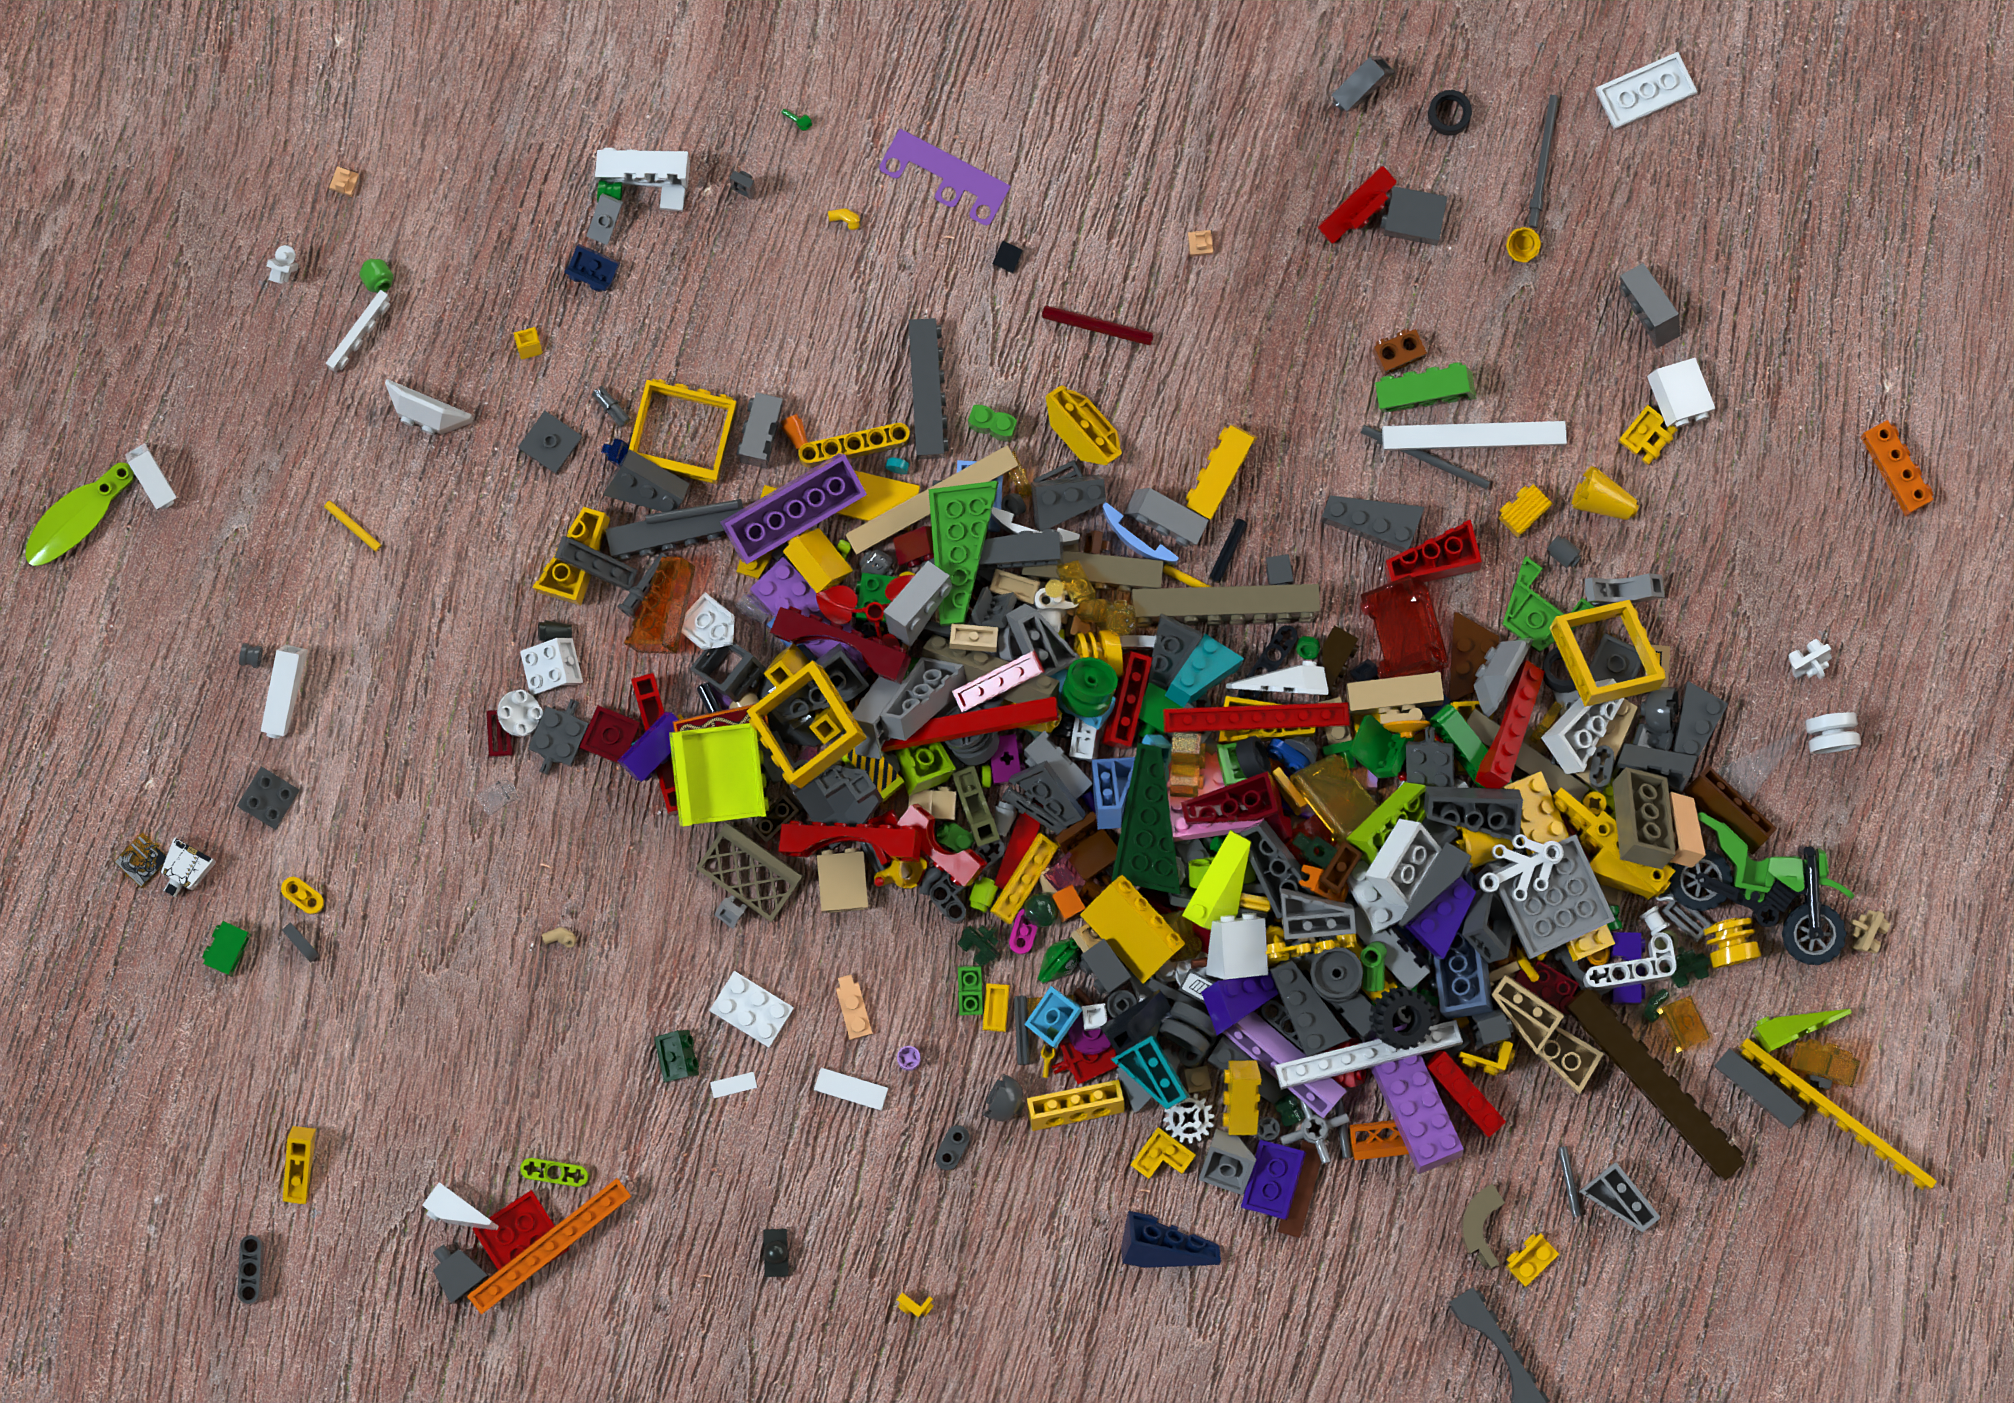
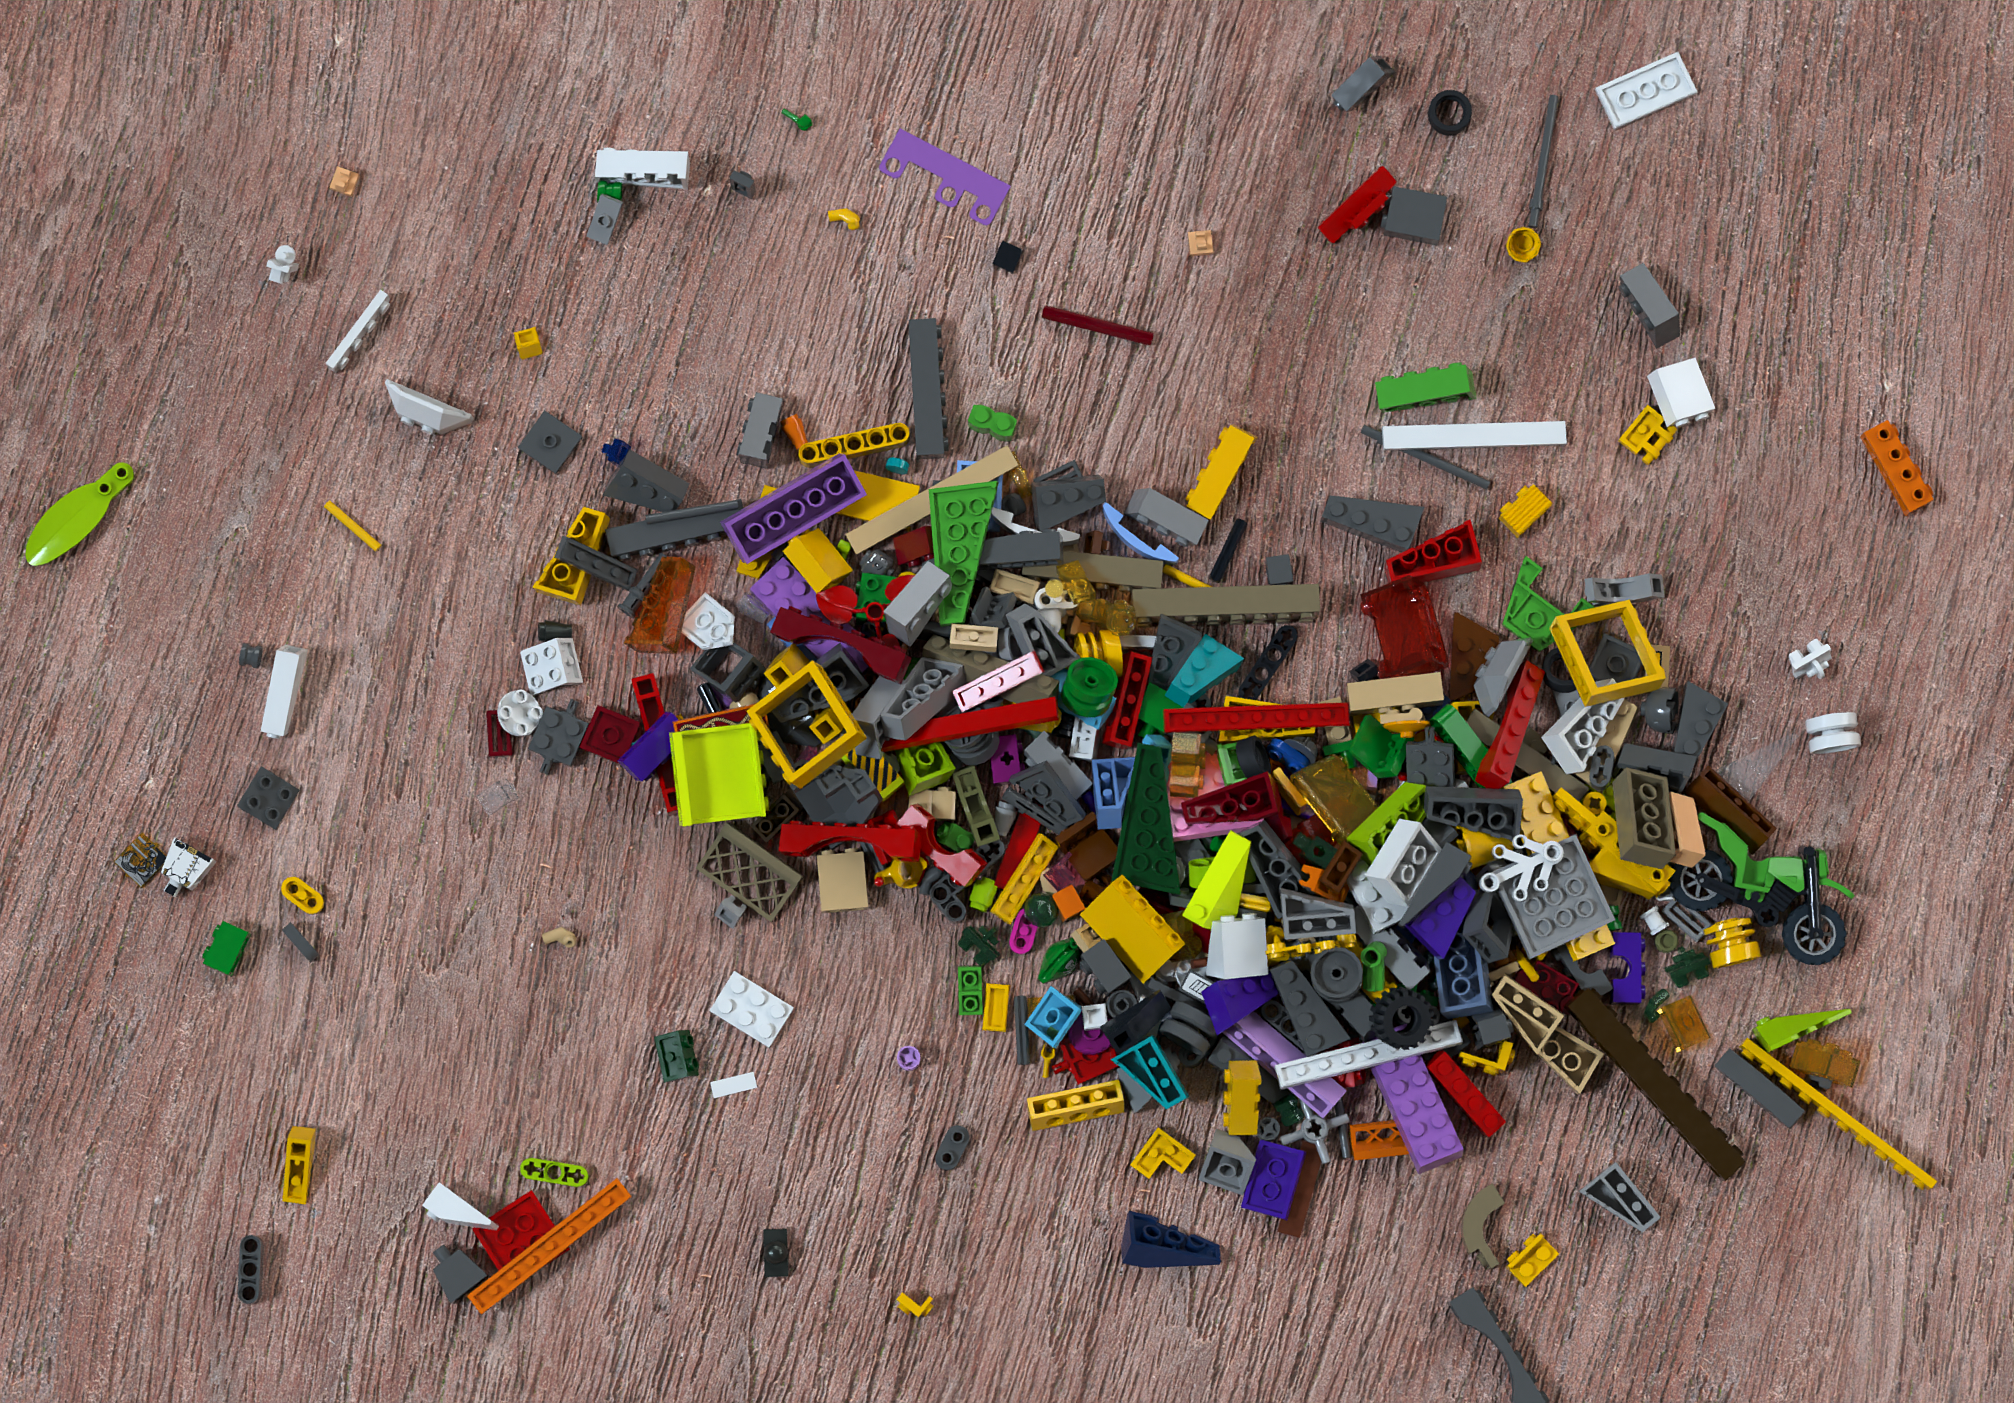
white slope [125,443,176,510] -> none
bright green head [359,259,393,293] -> none
dark blue bracket [564,244,620,292] -> none
dark grey axle [592,385,630,427] -> none
yellow window [628,379,737,485] -> none
white tile [660,186,685,212] -> none
white tile [814,1068,888,1111] -> none
light nougat hinge [836,974,872,1040] -> none
lime tile [980,765,992,788] -> none
dark grey cylinder [982,1073,1025,1121] -> none
yellow wedge [1045,385,1122,466] -> none
white gear [1163,1092,1214,1144] -> none
tan plate [1184,1066,1212,1094] -> none
white wedge [1226,661,1328,695] -> none
green tile [1296,636,1320,660] -> none
dark brown slope [1321,625,1360,701] -> none
dark orange brick [1372,328,1427,376] -> none
clear yellow tile [1529,701,1563,744] -> none
dark grey brick [1547,535,1582,569] -> none
dark grey bar [1558,1146,1582,1217] -> none
yellow cone [1571,466,1639,520] -> none
white beam [1583,933,1676,991] -> none
light orange plate [1586,947,1610,966] -> none
dark grey bracket [1633,724,1674,751] -> none
tan hips [1849,910,1891,954] -> none

